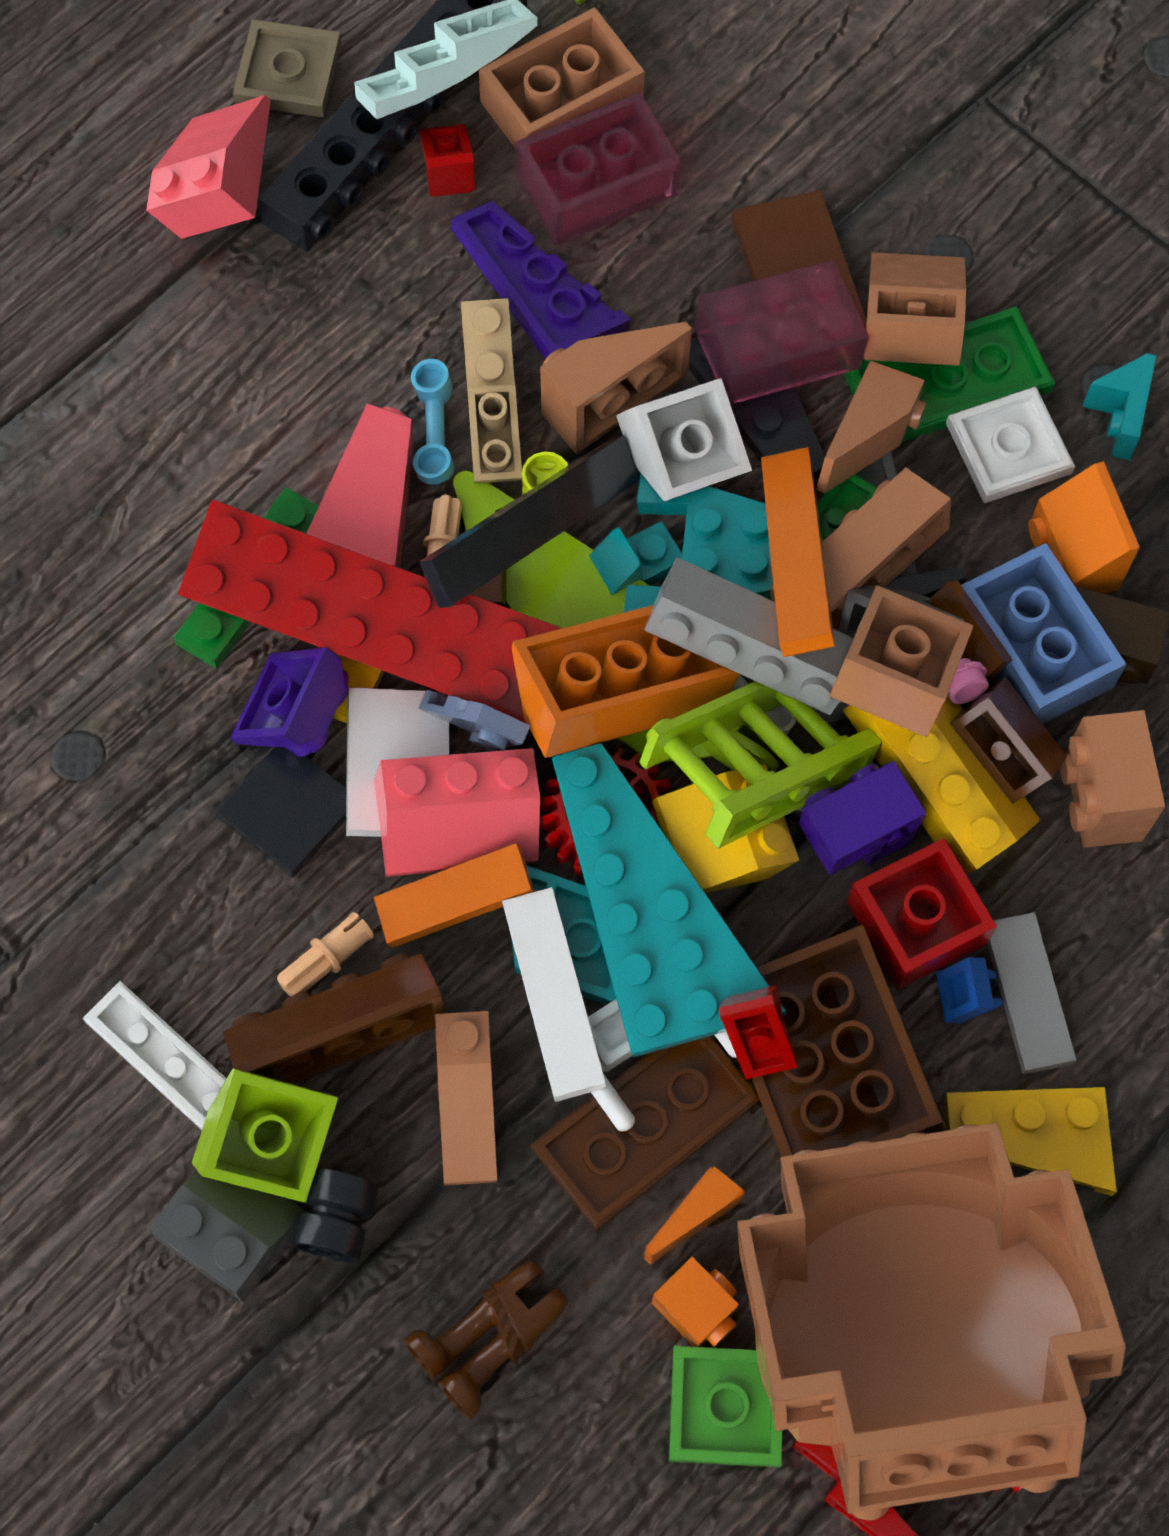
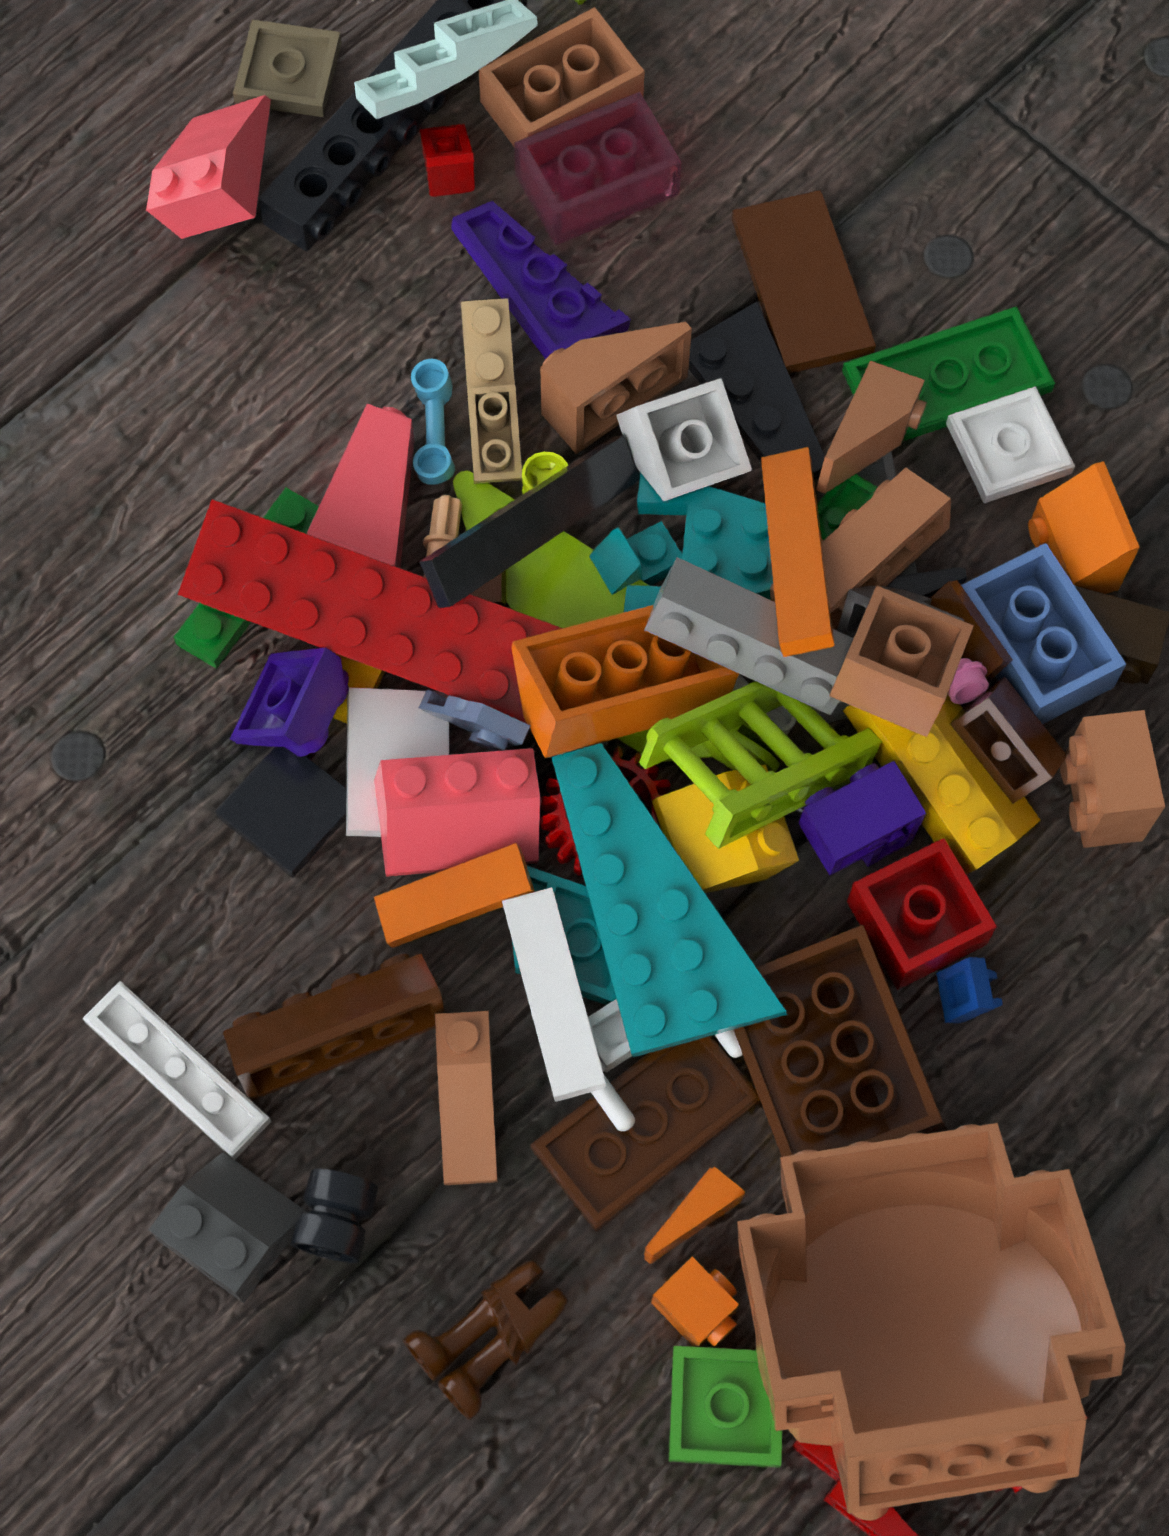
lime slope [192,1068,338,1203] -> none
light nougat axle [277,912,374,997] -> none
clear pink brick [694,260,869,405] -> none
red slope [719,985,798,1080] -> none
nougat slope [864,252,966,366] -> none
yellow wing [944,1087,1117,1196] -> none
light grey tile [987,912,1076,1075] -> none
teal slope [1083,353,1156,461] -> none

